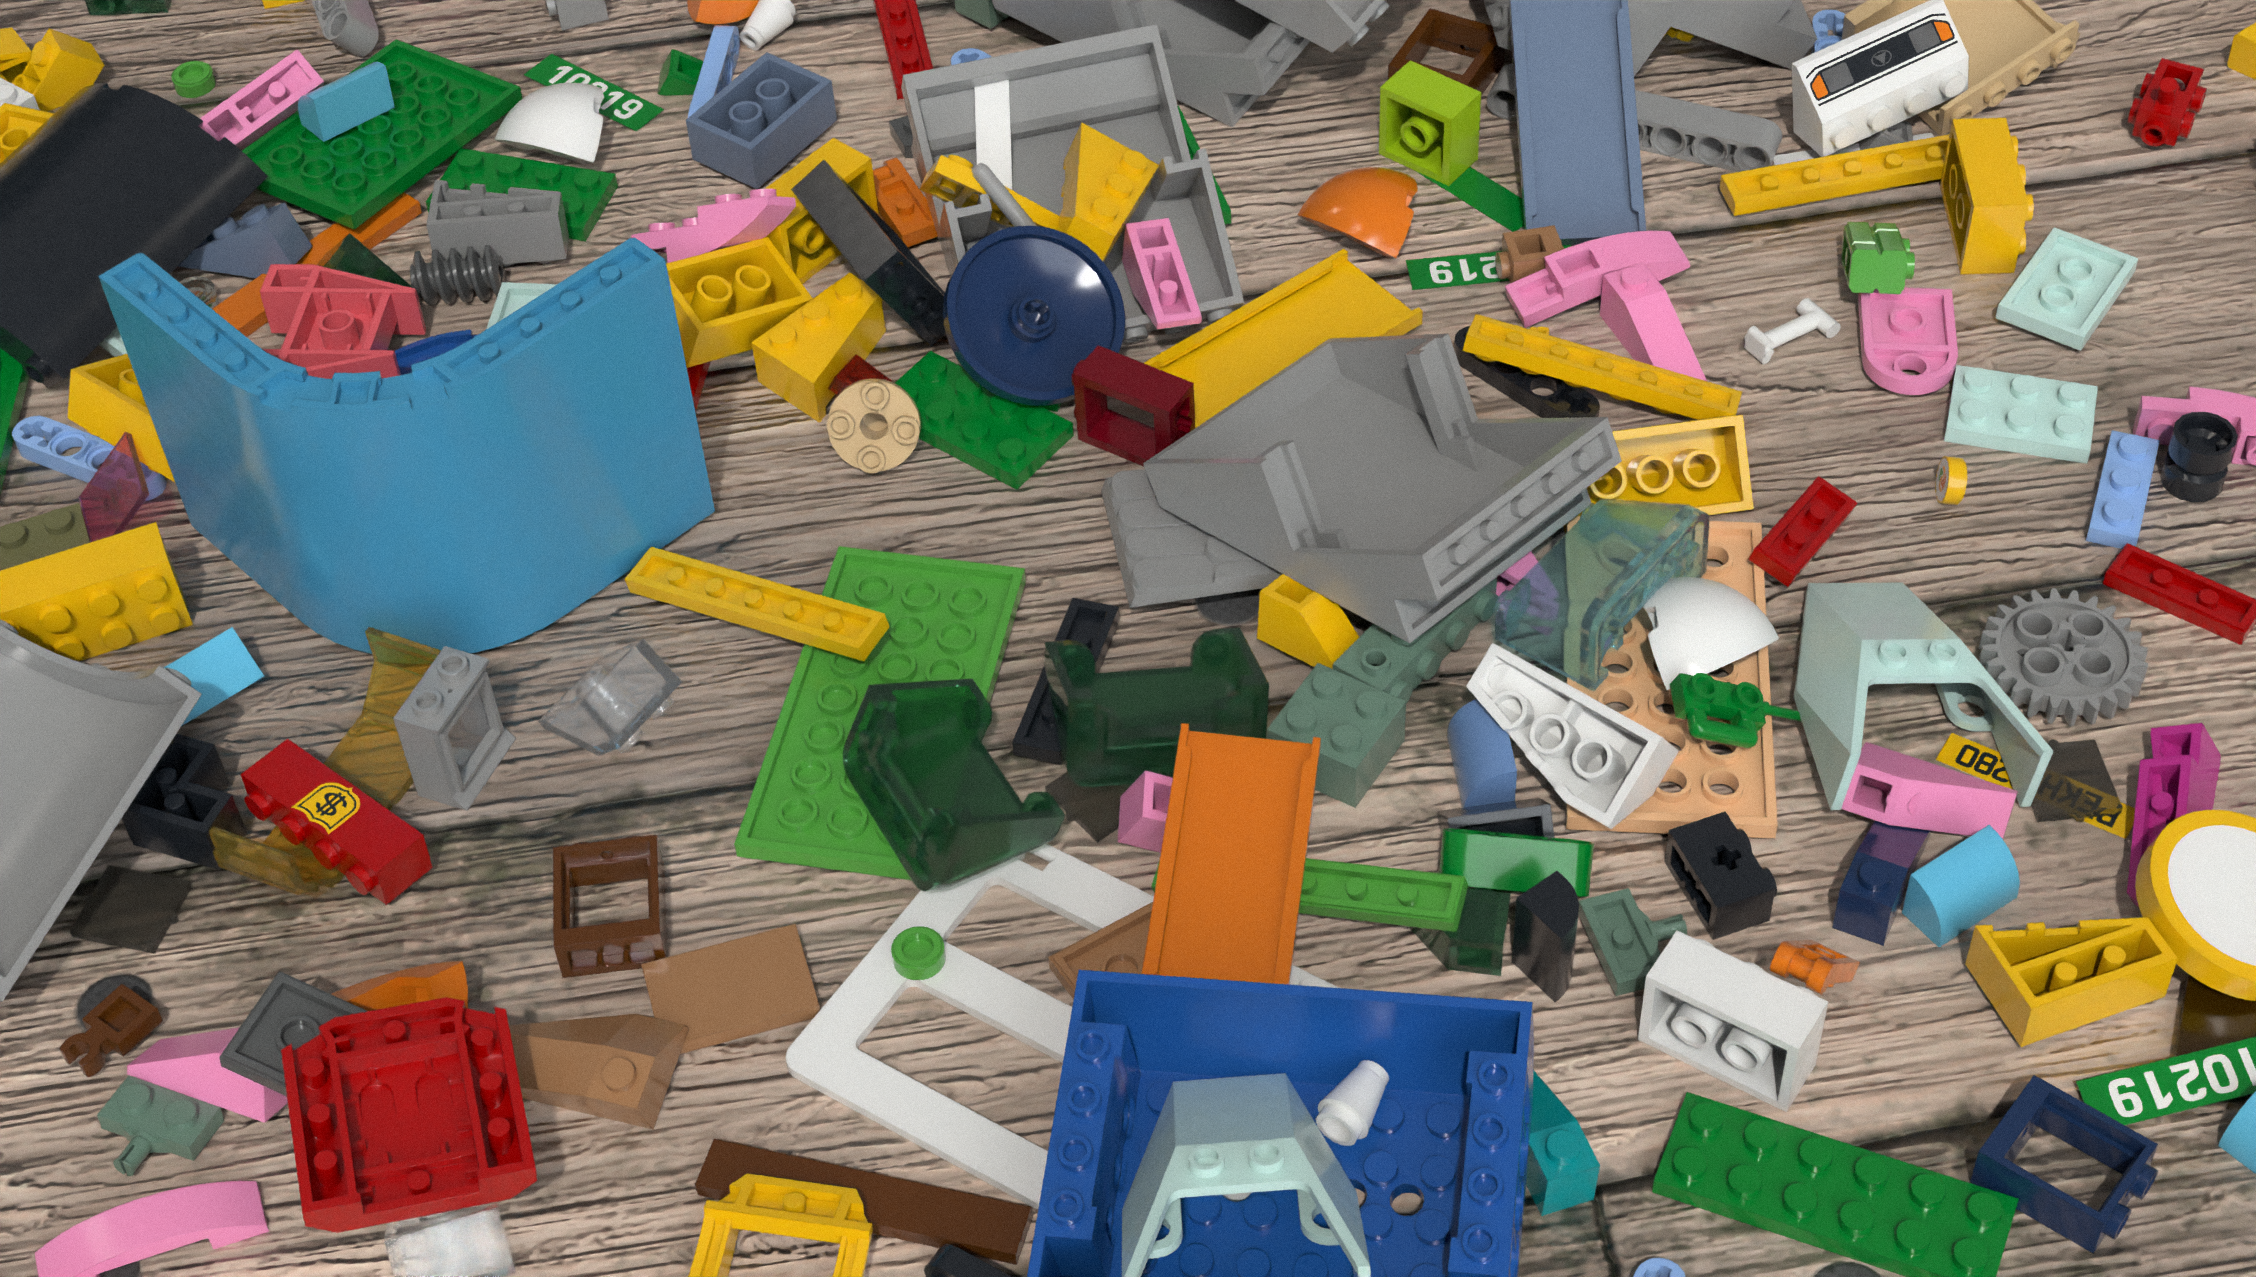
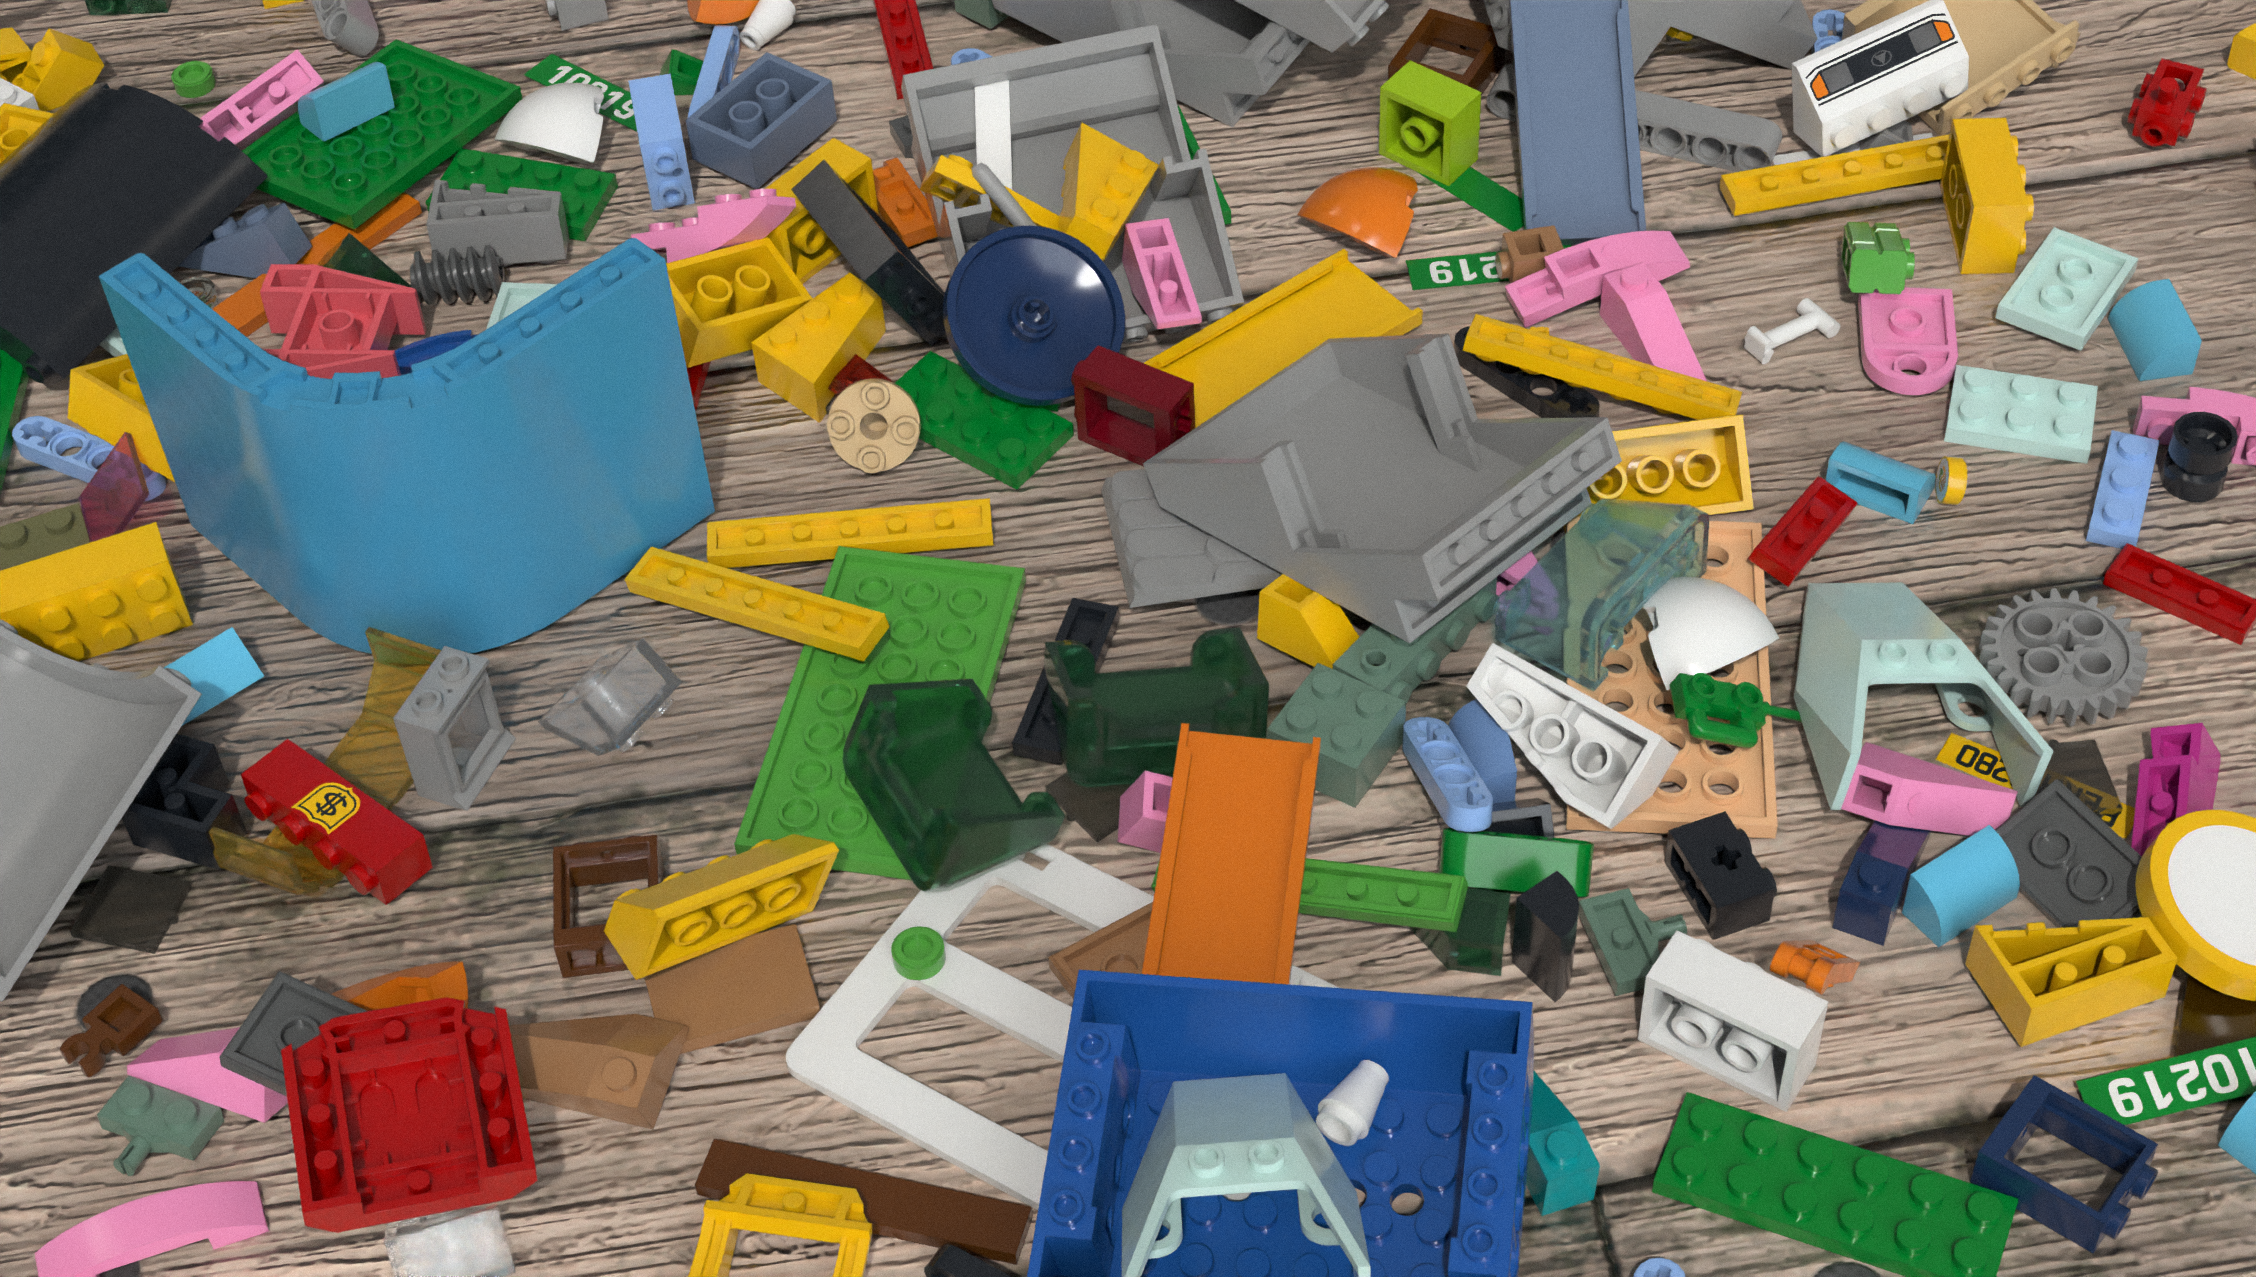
none -> yellow slope [604,834,839,980]
none -> light blue window [628,74,695,210]
none -> yellow plate [707,498,994,568]
none -> light blue beam [1402,717,1493,832]
none -> medium azure brick [1826,441,1936,524]
none -> dark grey tile [1995,779,2142,928]
none -> medium azure brick [2108,279,2202,381]

